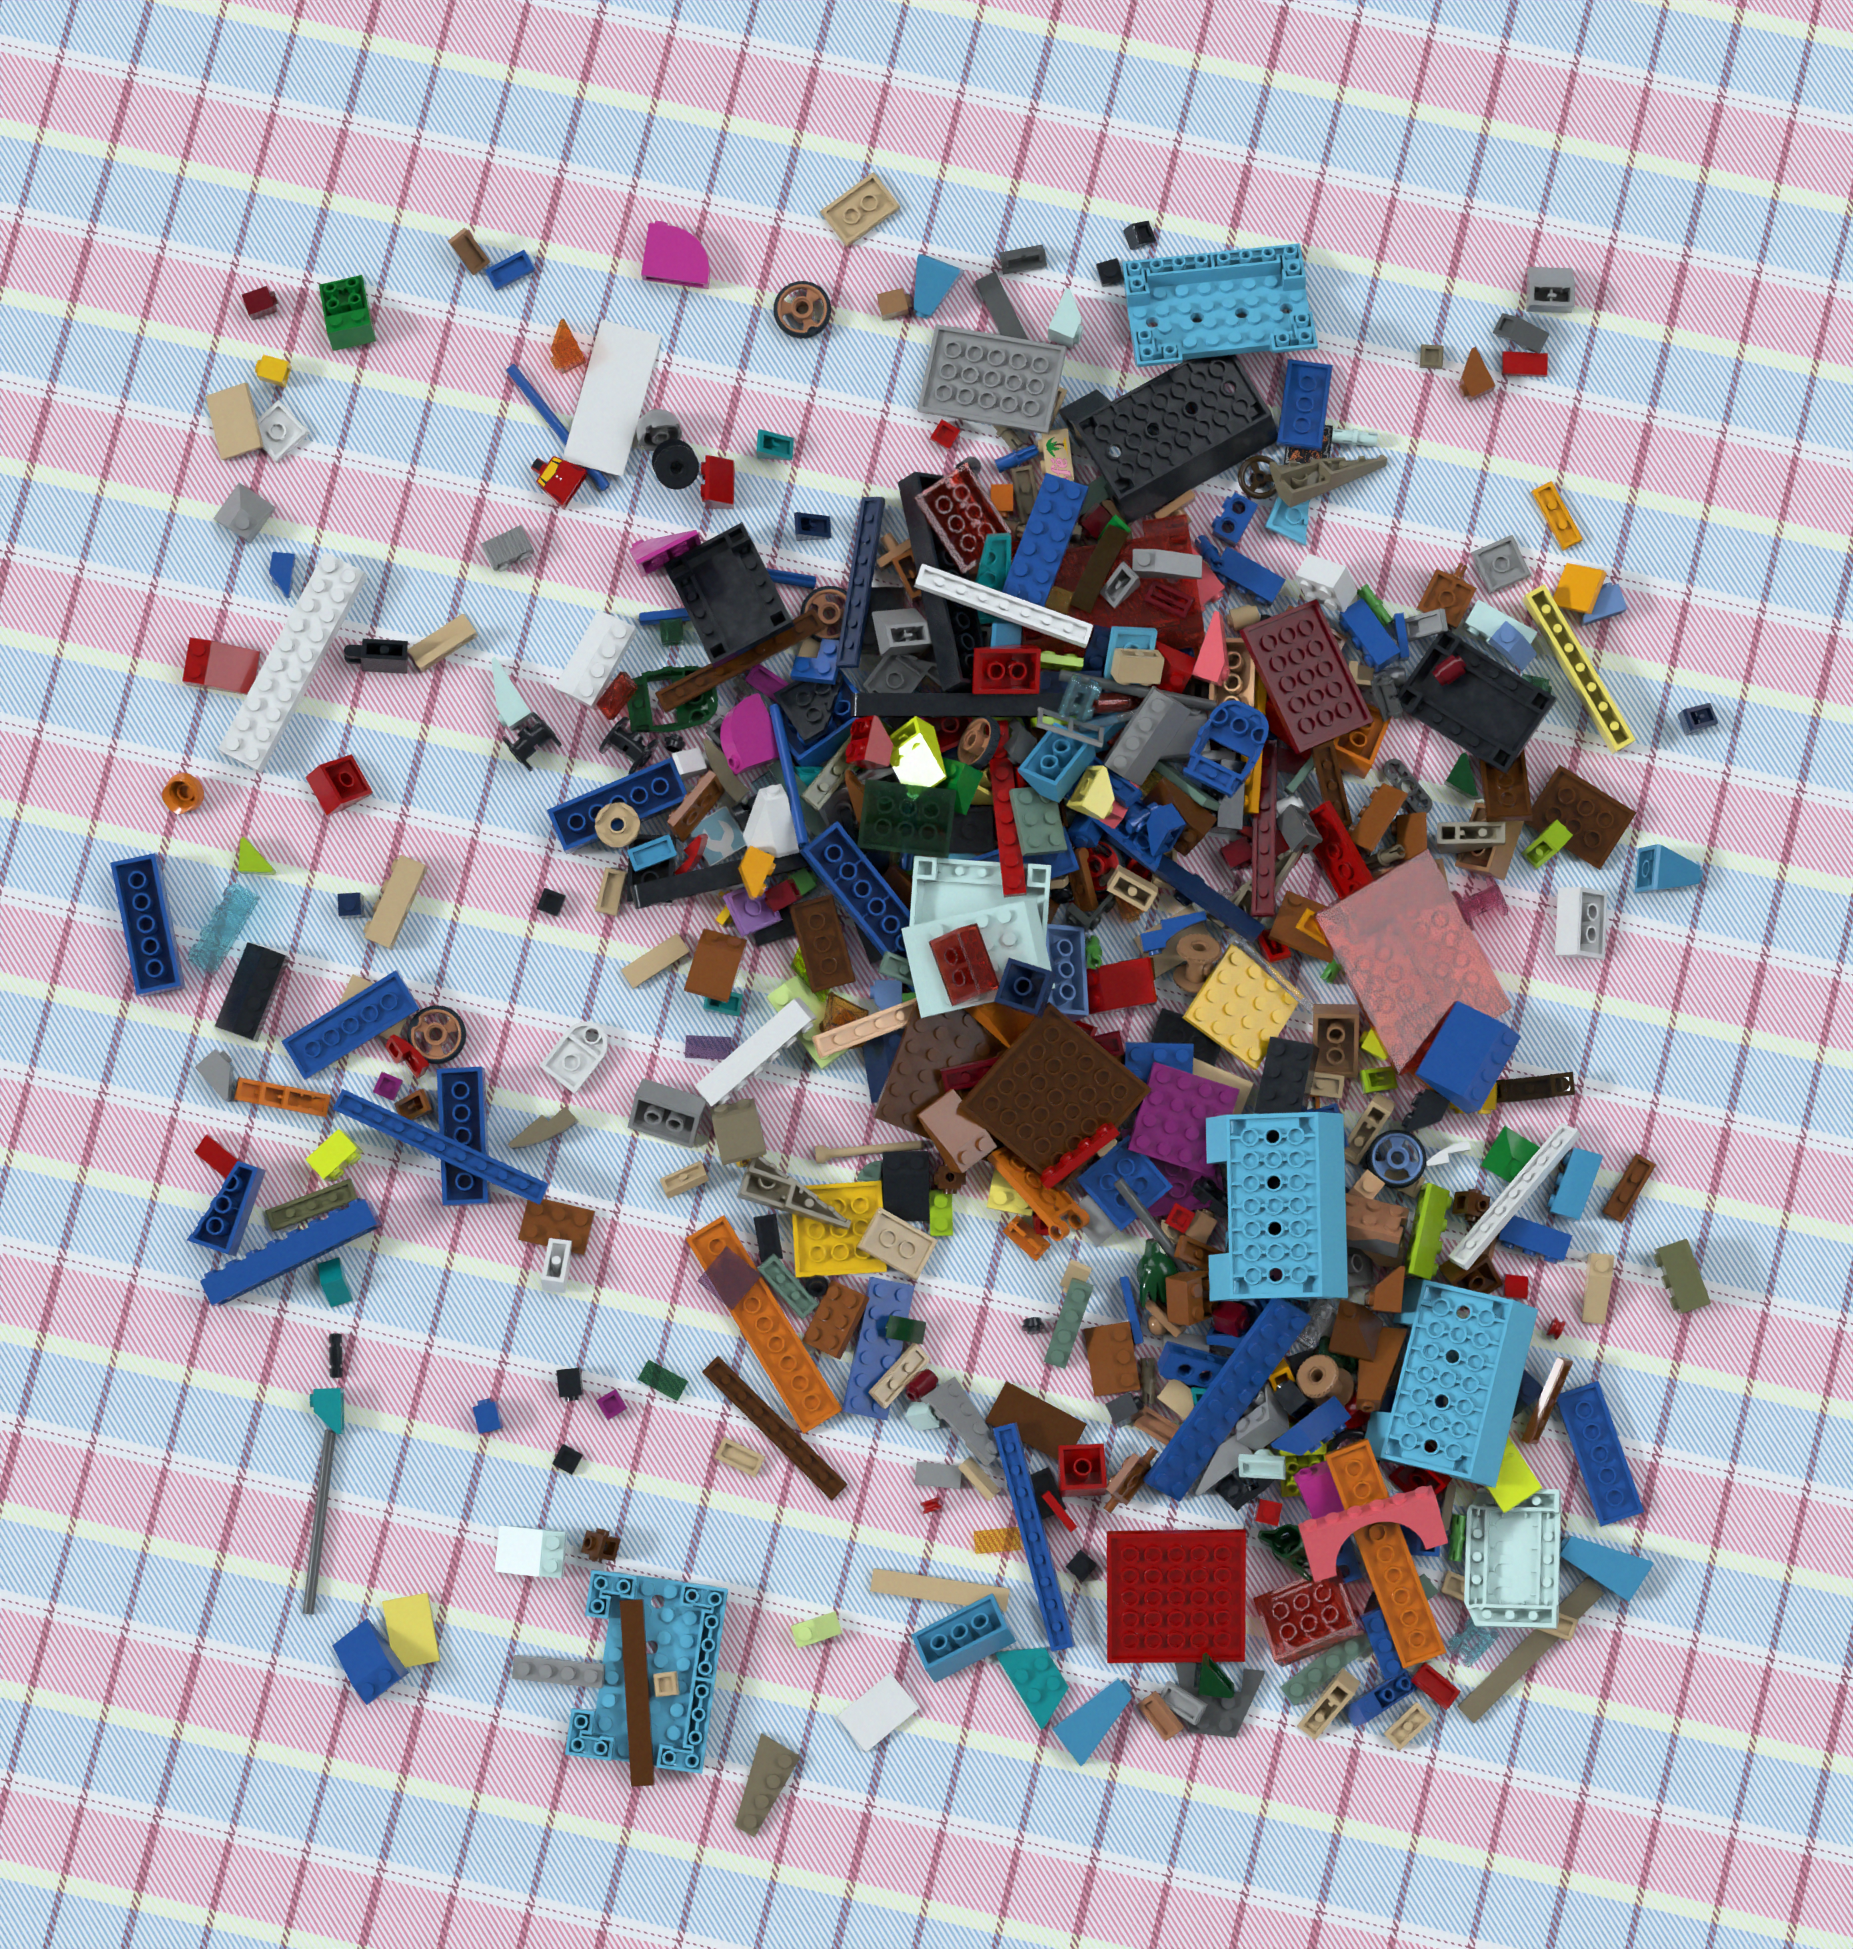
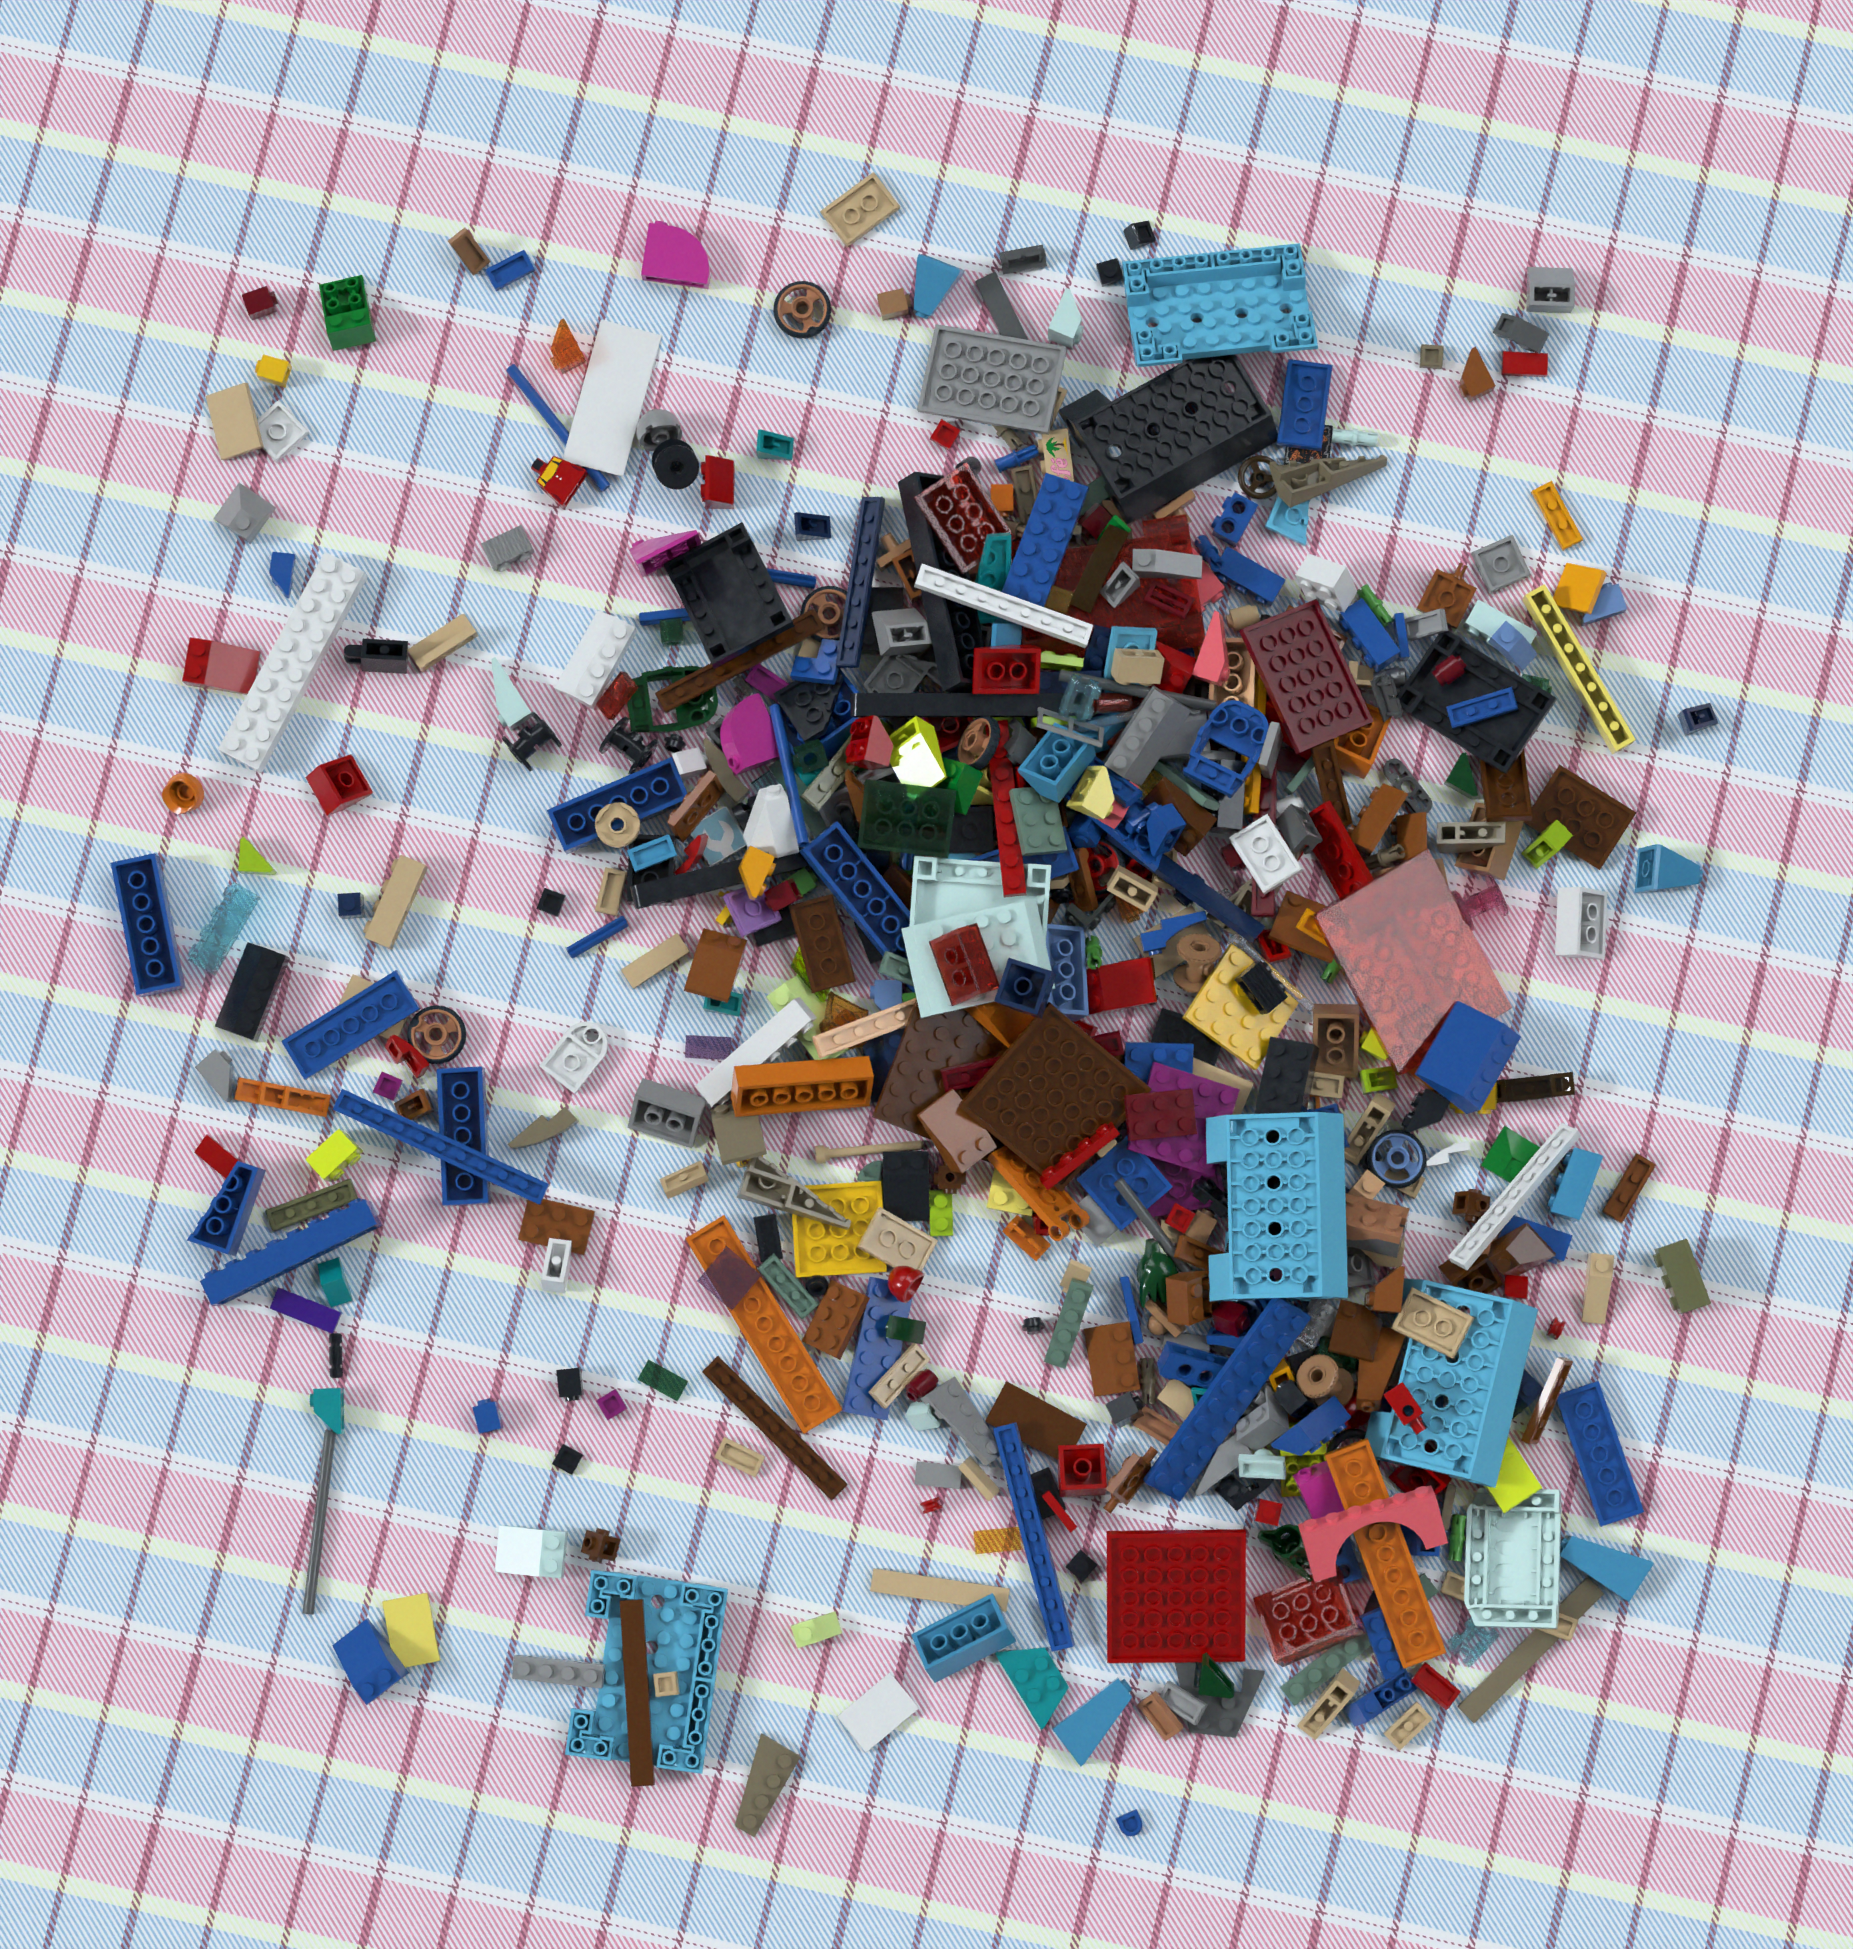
lime slope [1404,1183,1452,1281] -> none
none -> dark purple tile [270,1287,342,1333]
none -> blue axle [566,916,629,958]
none -> orange brick [731,1056,874,1117]
none -> clear green brick [792,739,829,774]
none -> red hat [888,1266,925,1303]
none -> blue tile [1116,1809,1142,1836]
none -> dark red plate [1124,1088,1197,1141]
none -> white tile [1229,814,1303,895]
none -> black brick [1235,961,1288,1015]
none -> light grey tile [1258,722,1283,779]
none -> red torso [1383,1382,1428,1435]
none -> tan tile [1391,1287,1475,1359]
none -> blue tile [1446,687,1518,729]
none -> slope [1488,1223,1556,1276]

